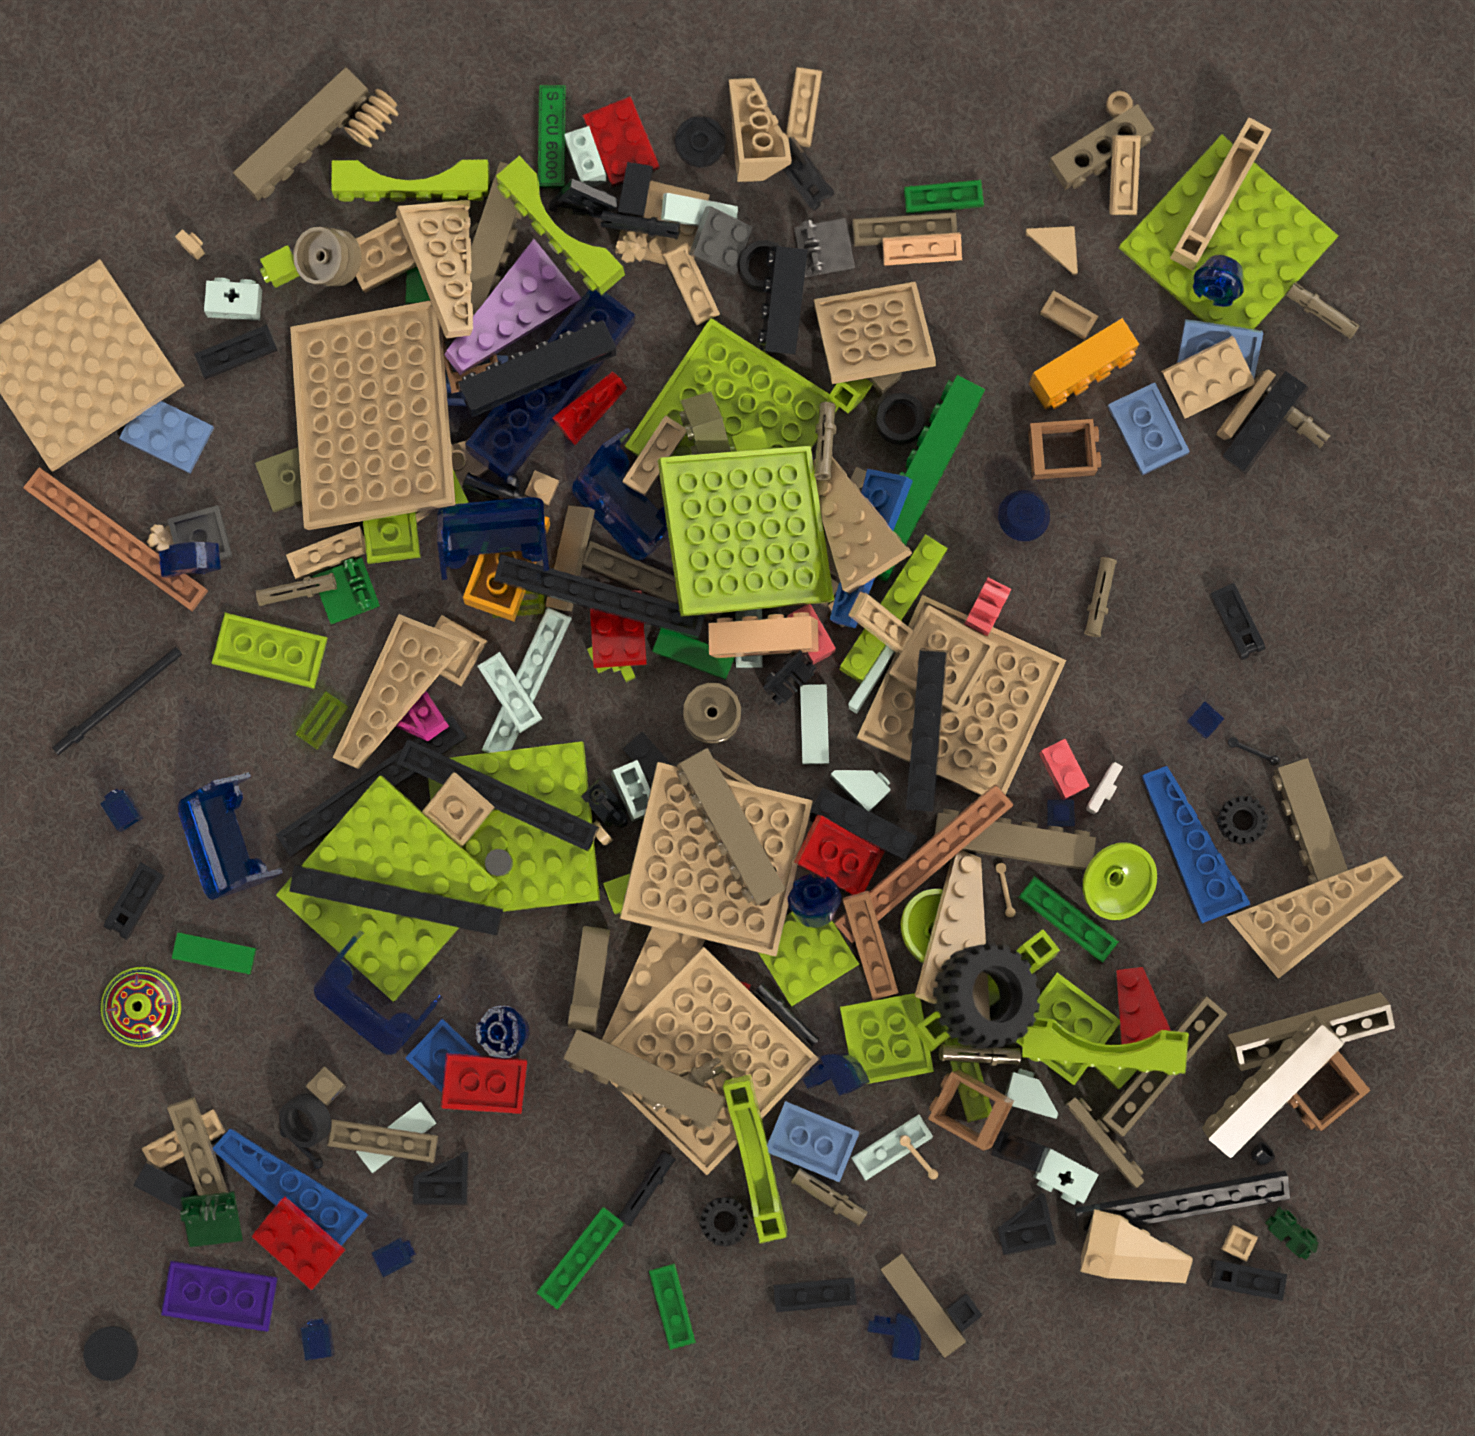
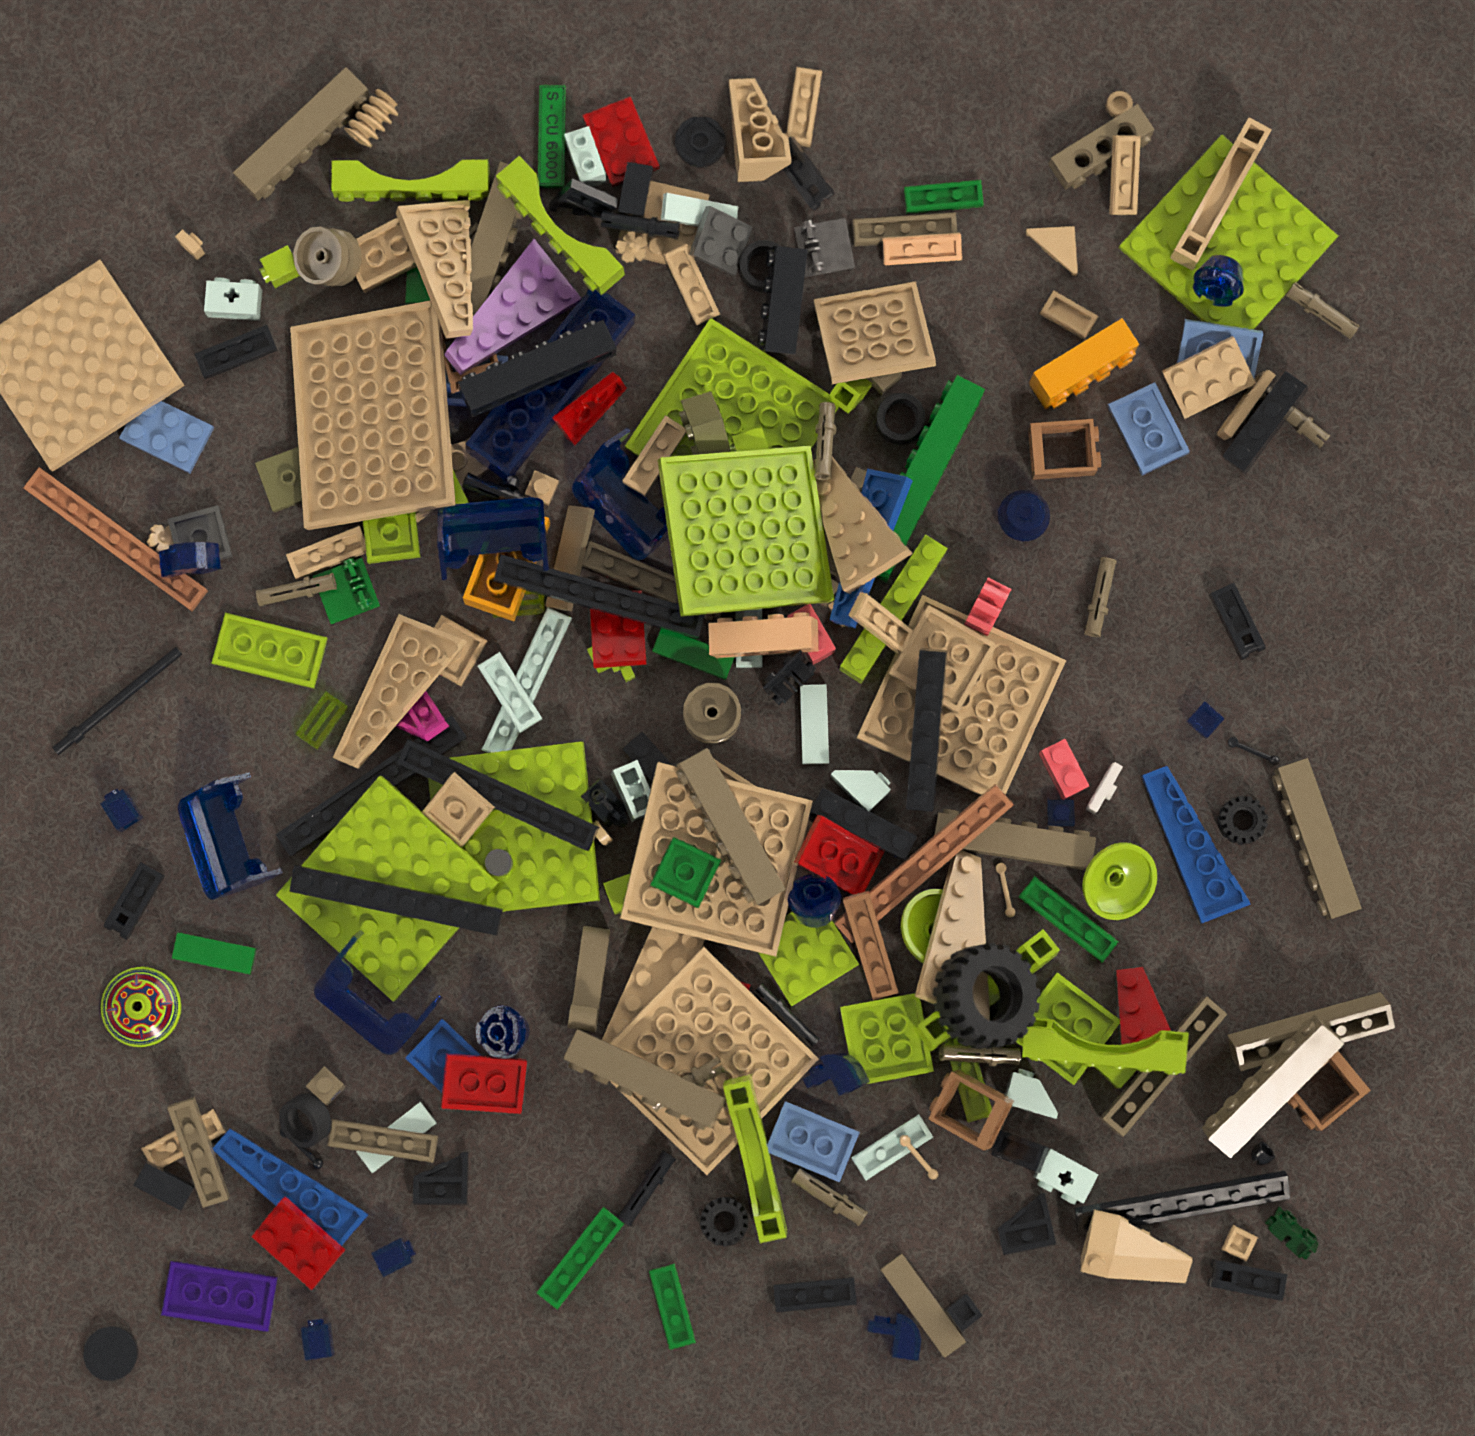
dark green hinge [180,1191,243,1247] -> none
light aqua tile [848,645,896,714] -> none
dark tan plate [1065,1097,1144,1188] -> none
tan wing [1227,856,1403,979] -> none
none -> green tile [650,837,721,908]

